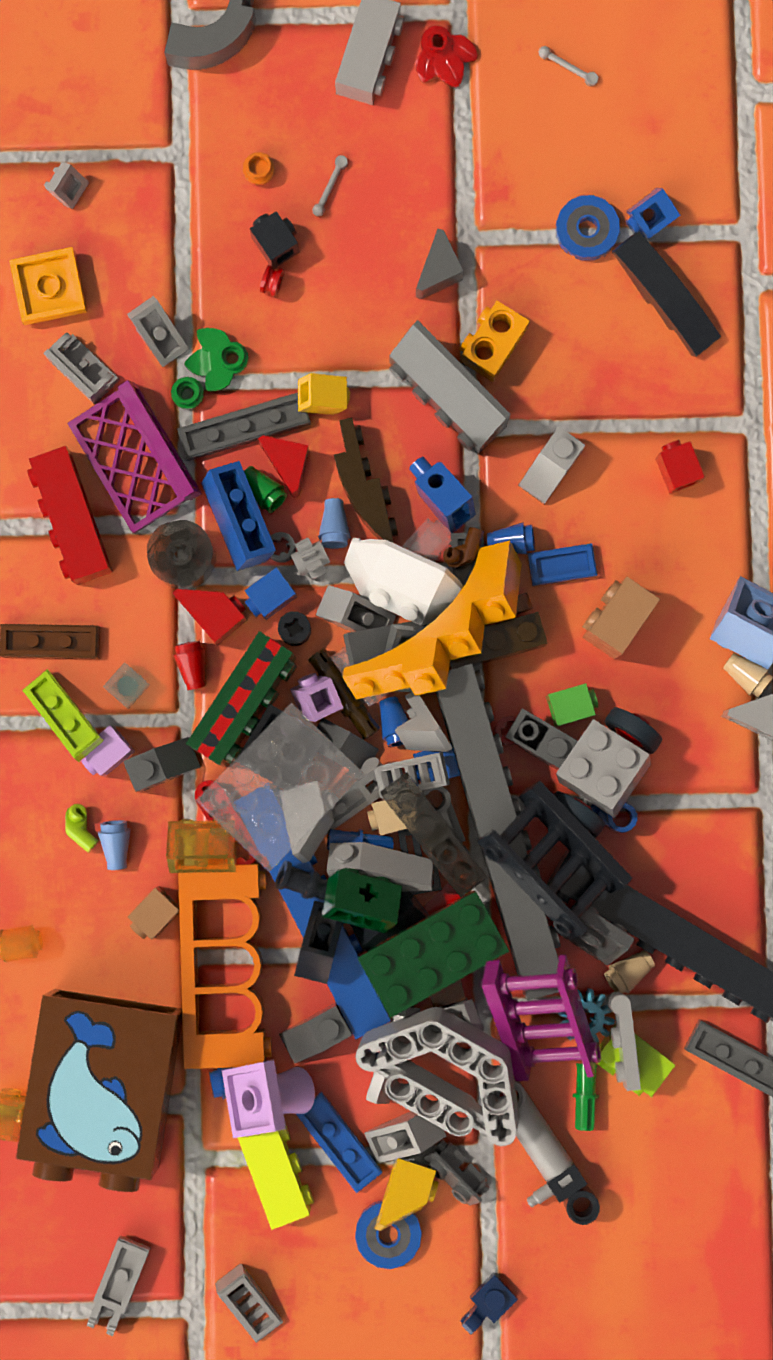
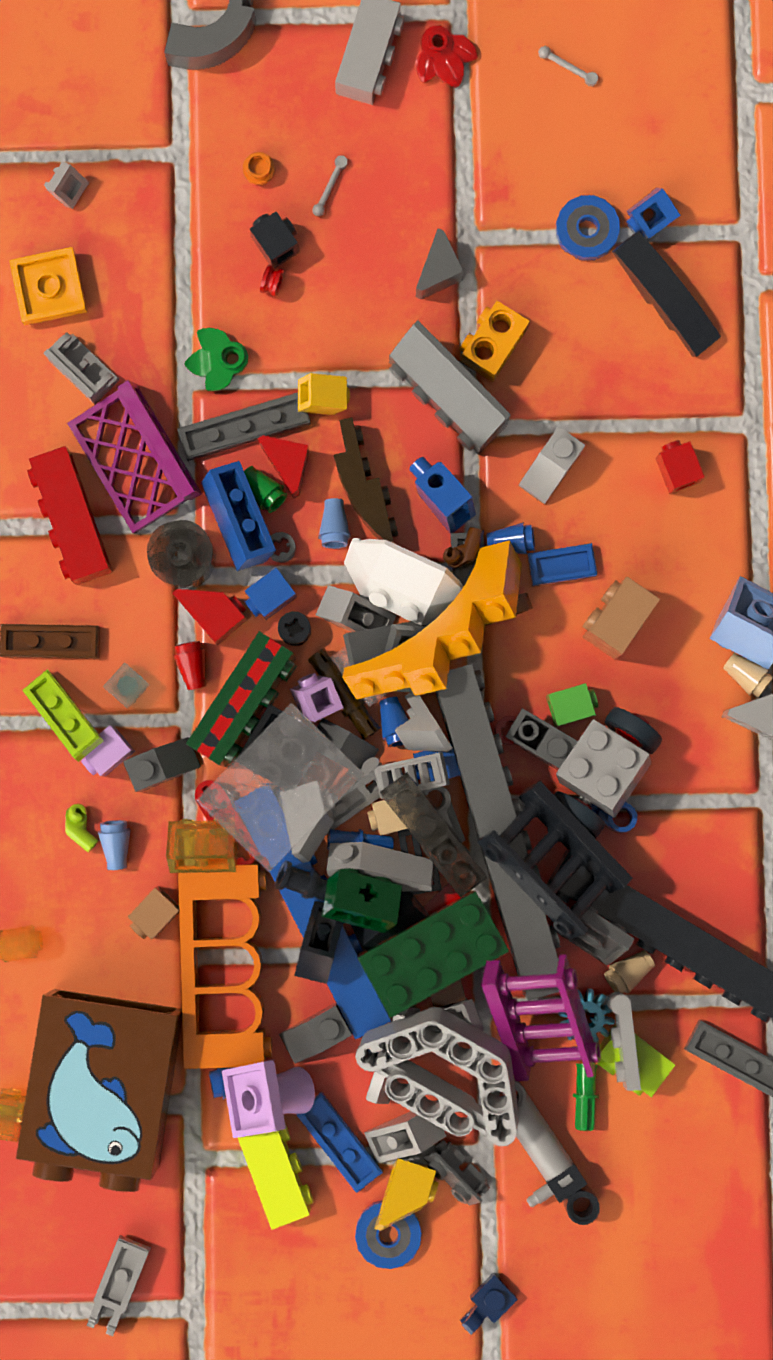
light grey slope [127,296,189,367] -> none
green plate [171,377,204,410] -> none
light grey slope [215,1264,283,1343] -> none
light grey gear [290,538,330,580] -> none
clear brick [402,518,452,562] -> none
dark brown brick [449,612,547,670] -> none

